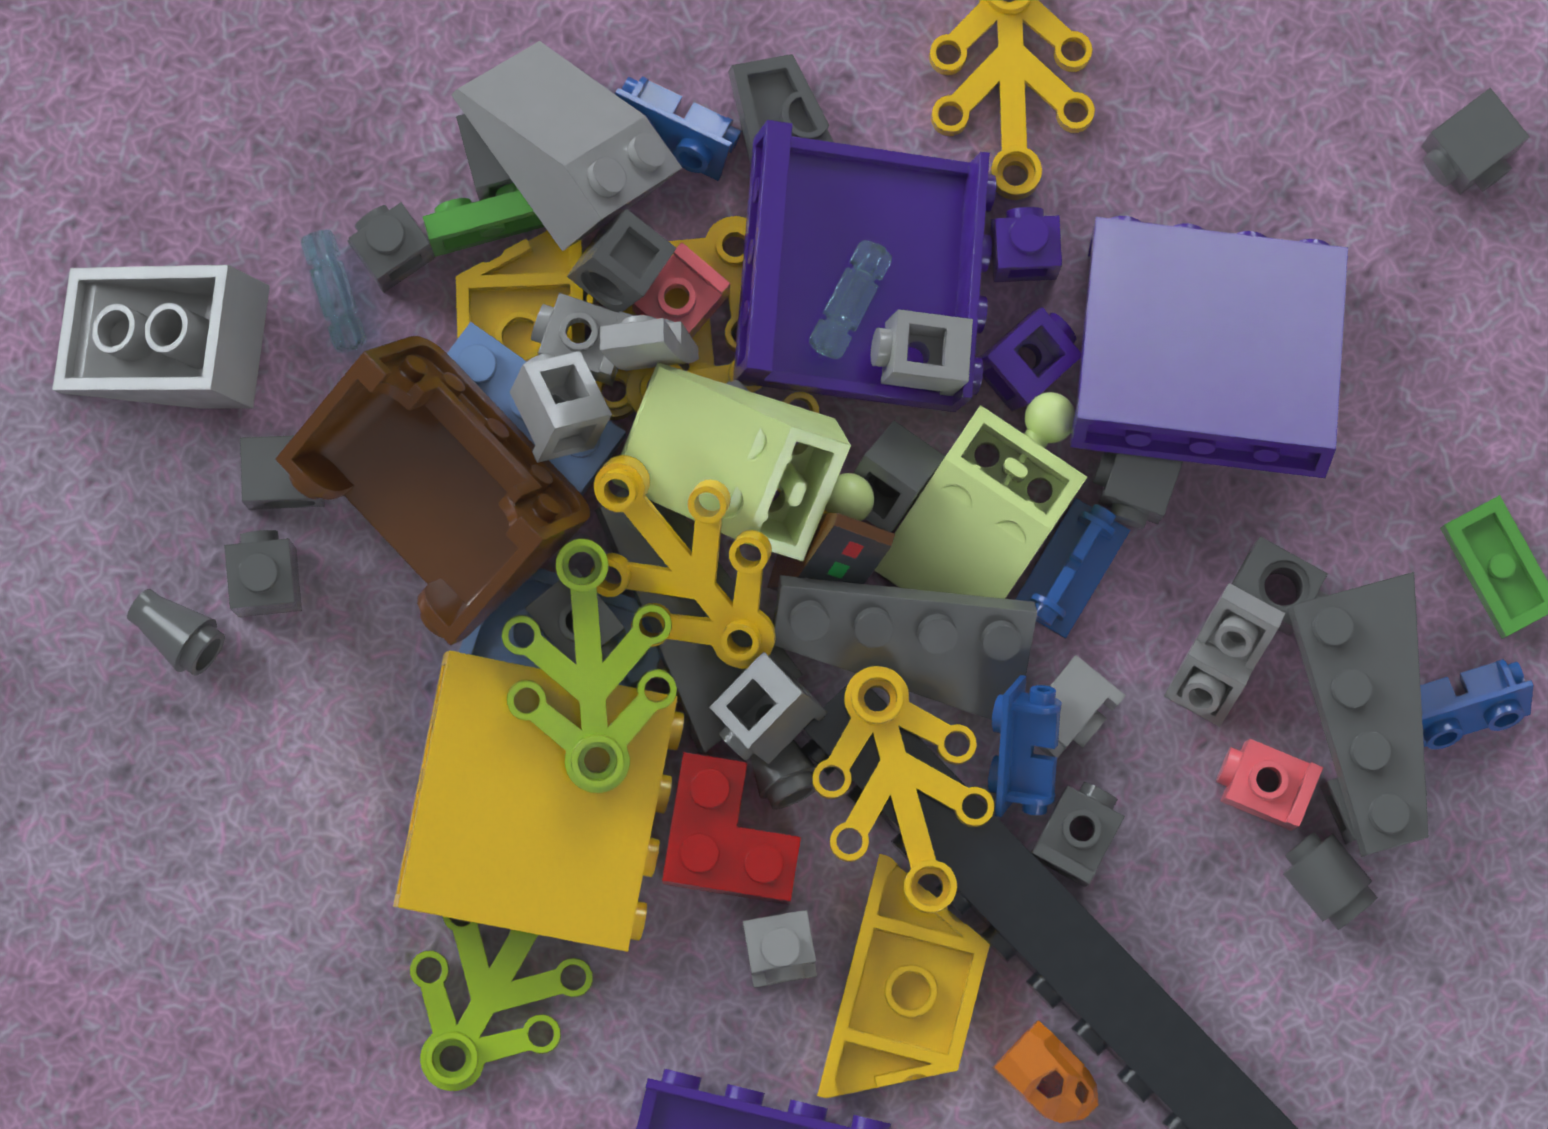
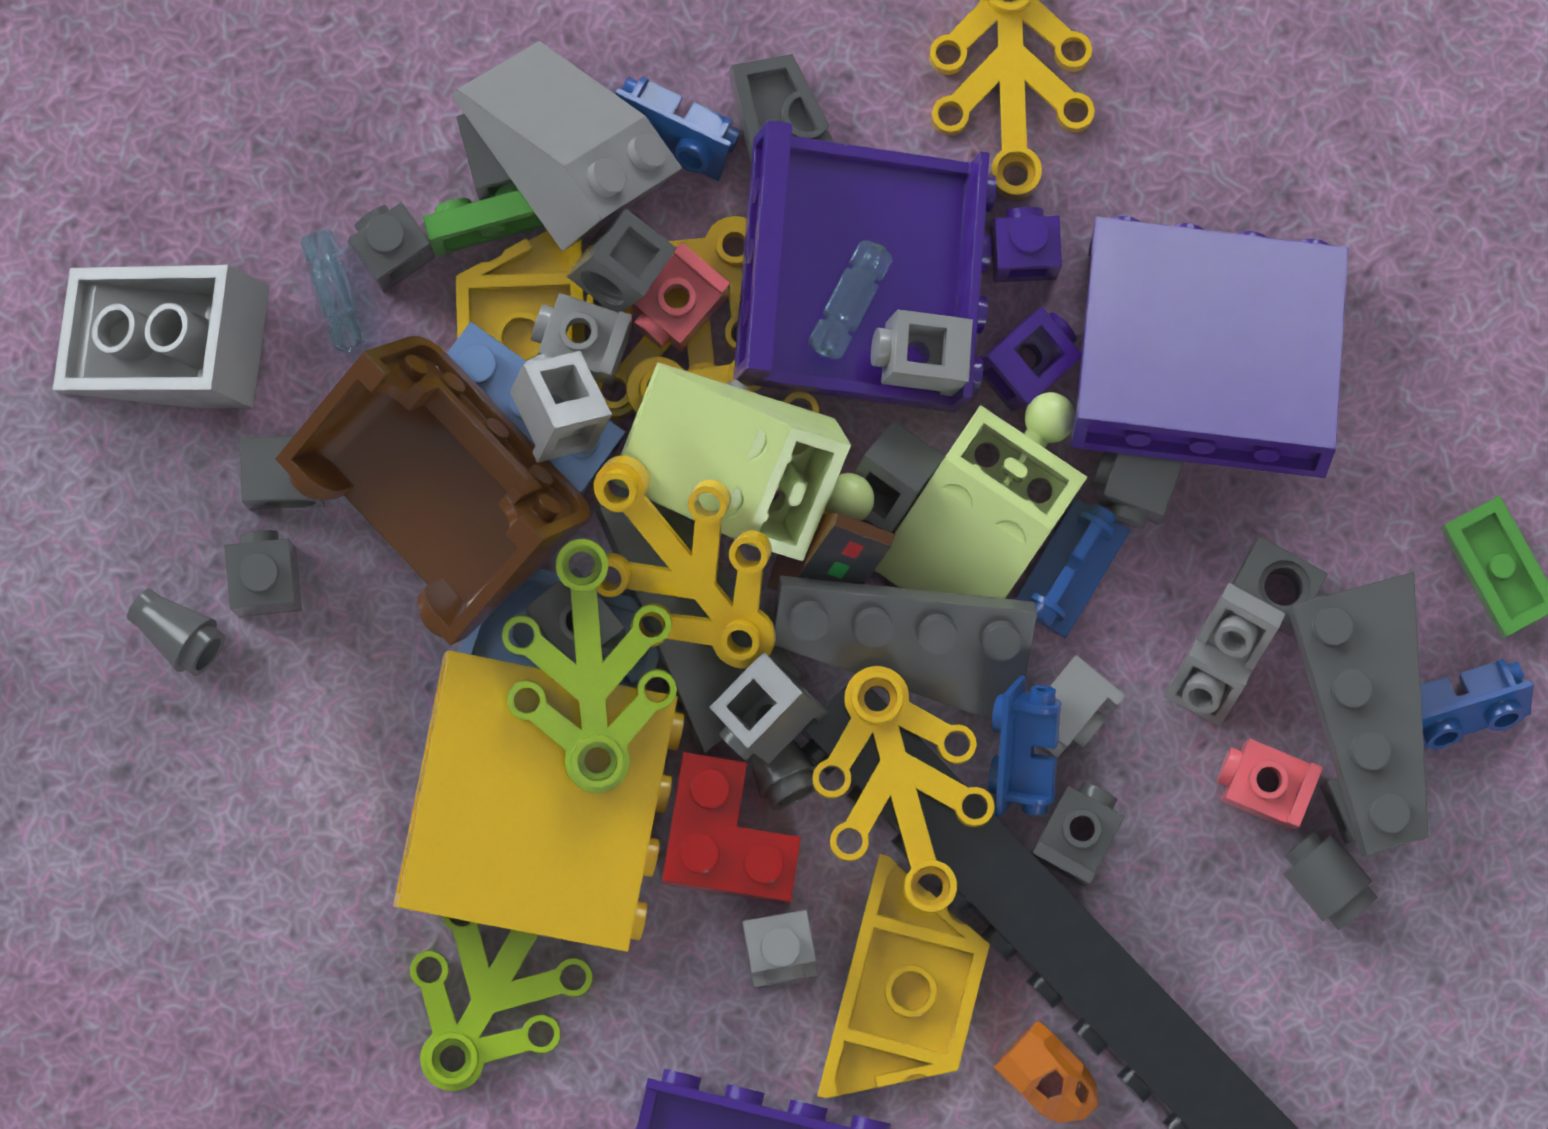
light grey slope [600,315,699,371] -> none
dark grey brick [1421,87,1530,195] -> none

